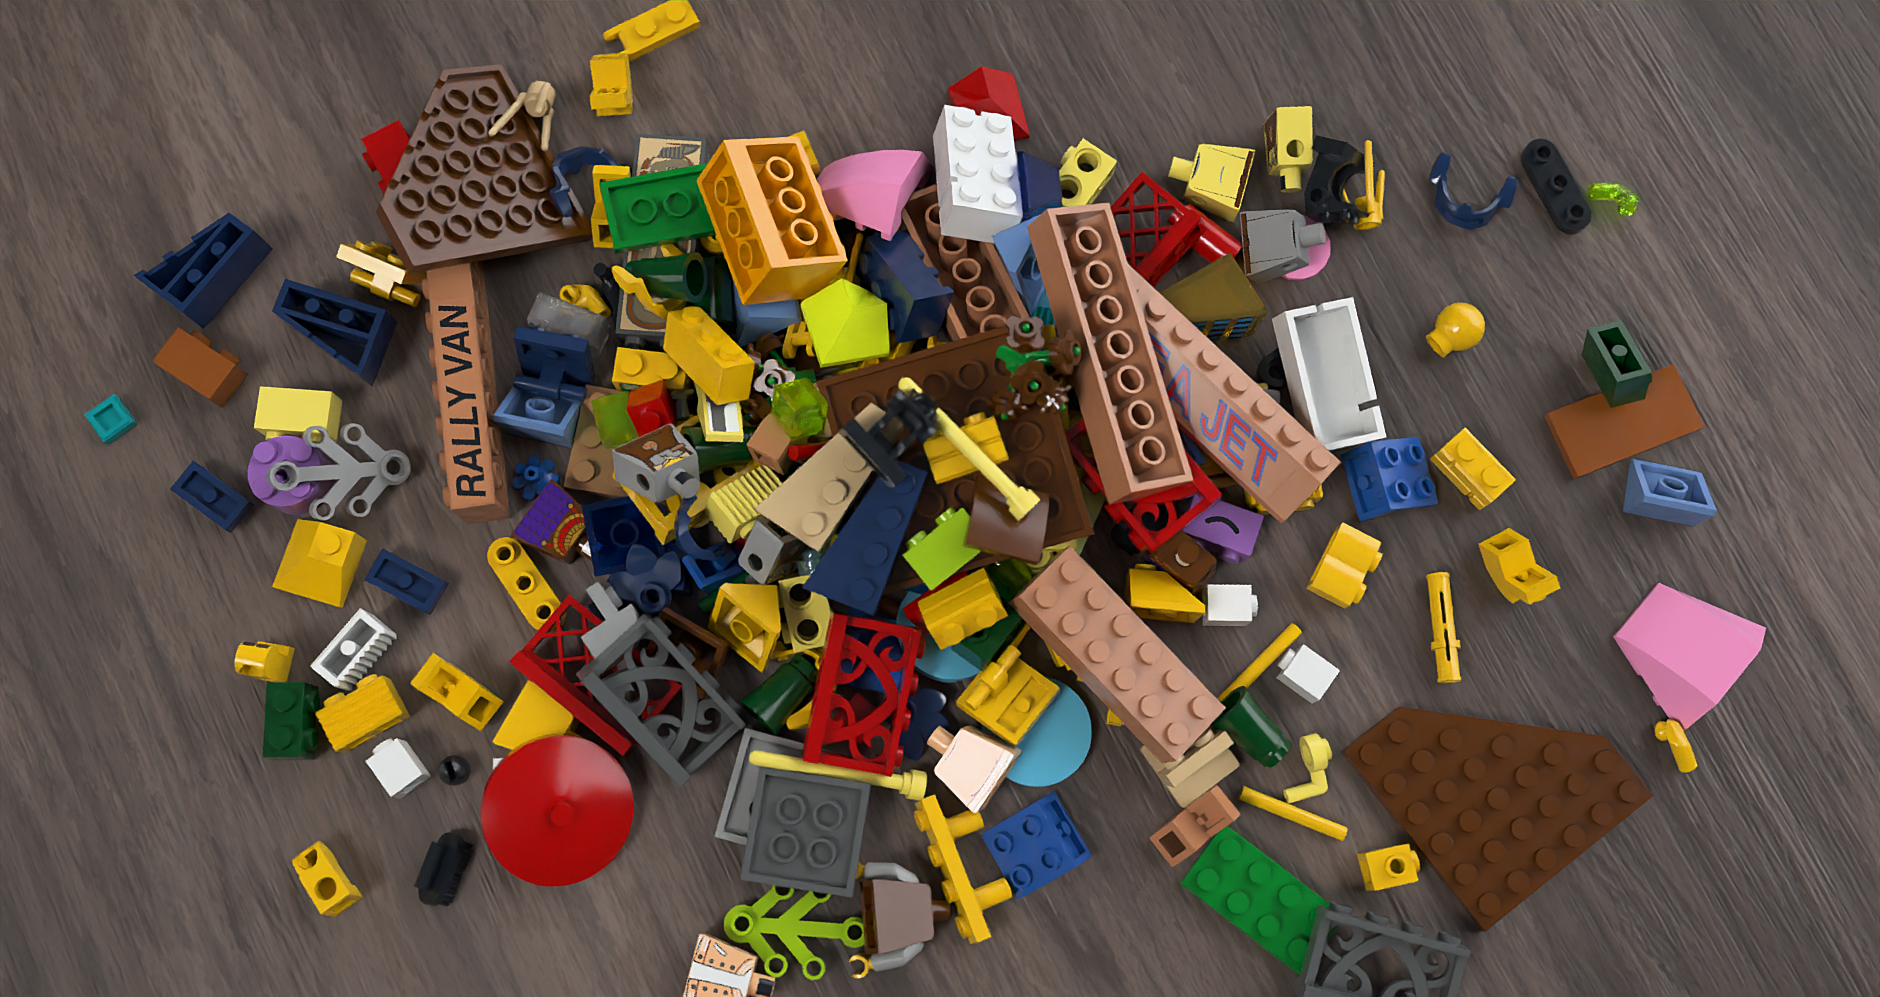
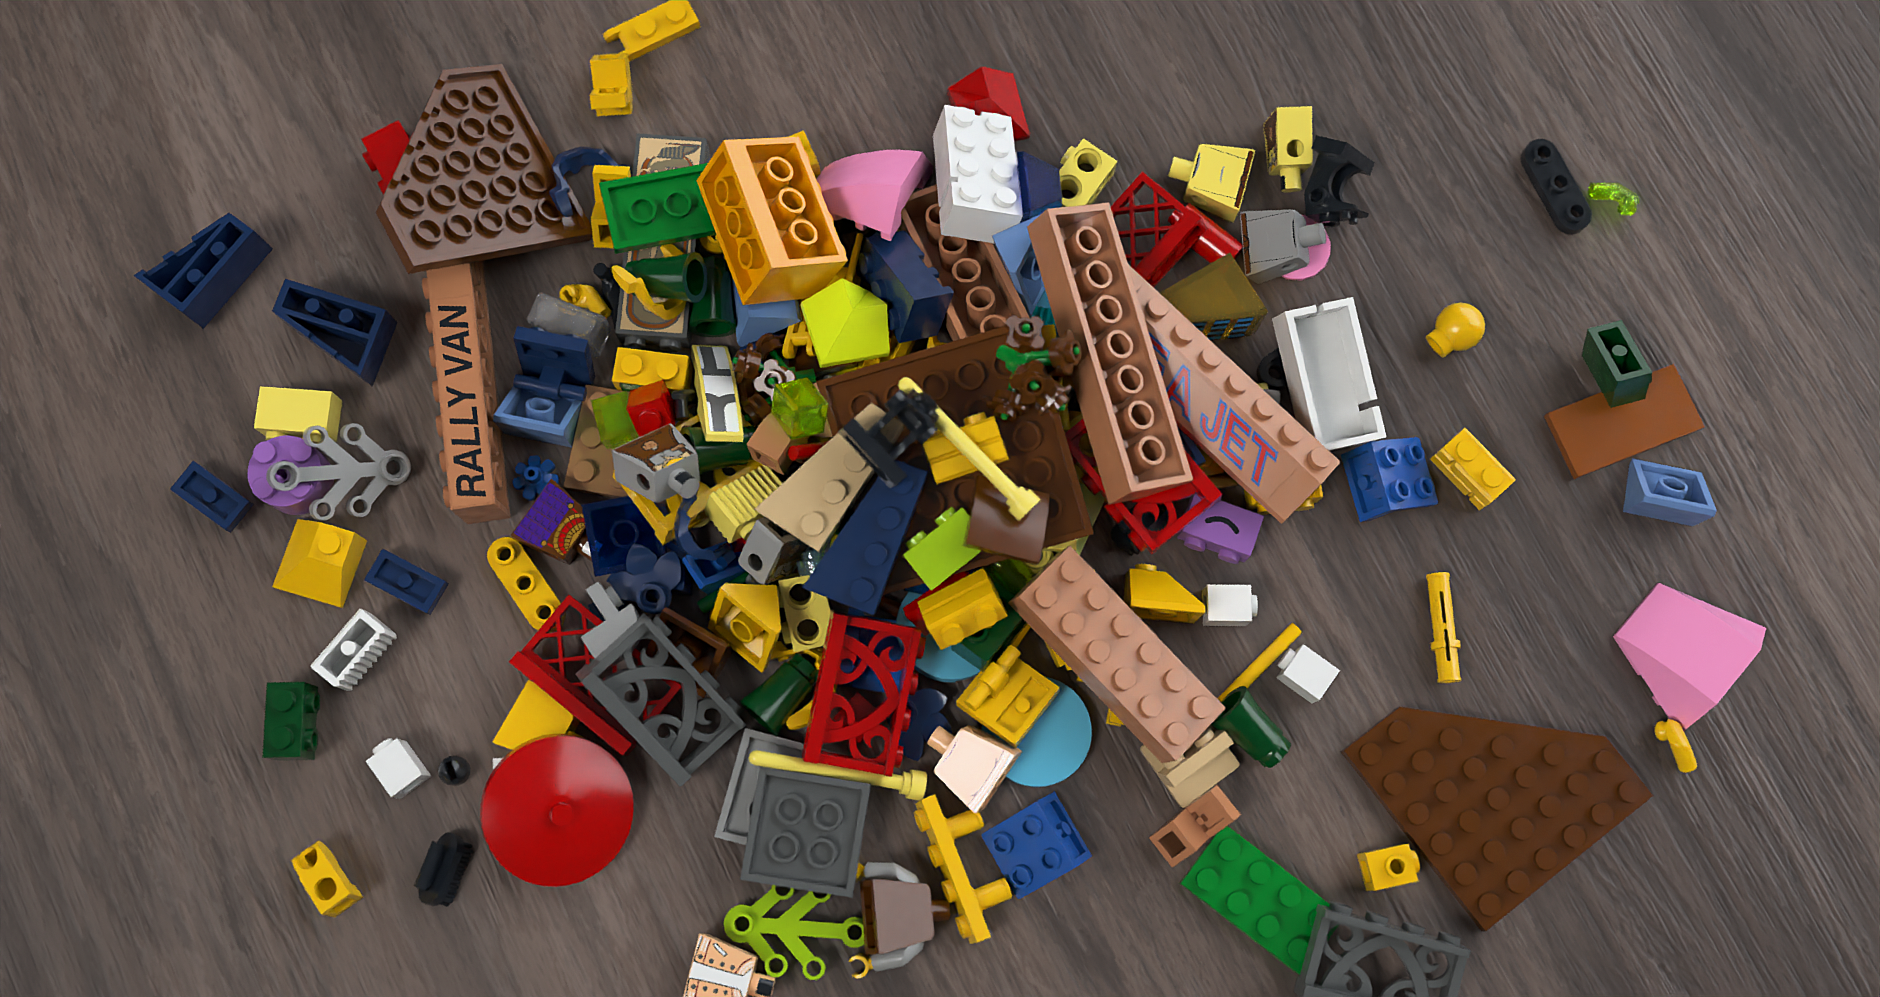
teal tile [84,394,138,445] -> none
dark orange brick [152,327,248,408] -> none
yellow leg [235,641,295,682] -> none
yellow brick [316,674,410,753] -> none
yellow plate [337,240,427,307] -> none
yellow brick [410,653,504,731] -> none
tan plant [488,81,556,151] -> none
yellow brick [663,306,755,406] -> none
reddish brown torso [1140,531,1217,597] -> none
yellow bar [1238,786,1348,841] -> none
light yellow plate [1283,733,1332,804] -> none
yellow brick [1306,522,1382,609] -> none
yellow plant [1342,140,1385,230] -> none
dark blue helmet [1429,152,1517,230] -> none
yellow brick [1478,528,1560,605] -> none

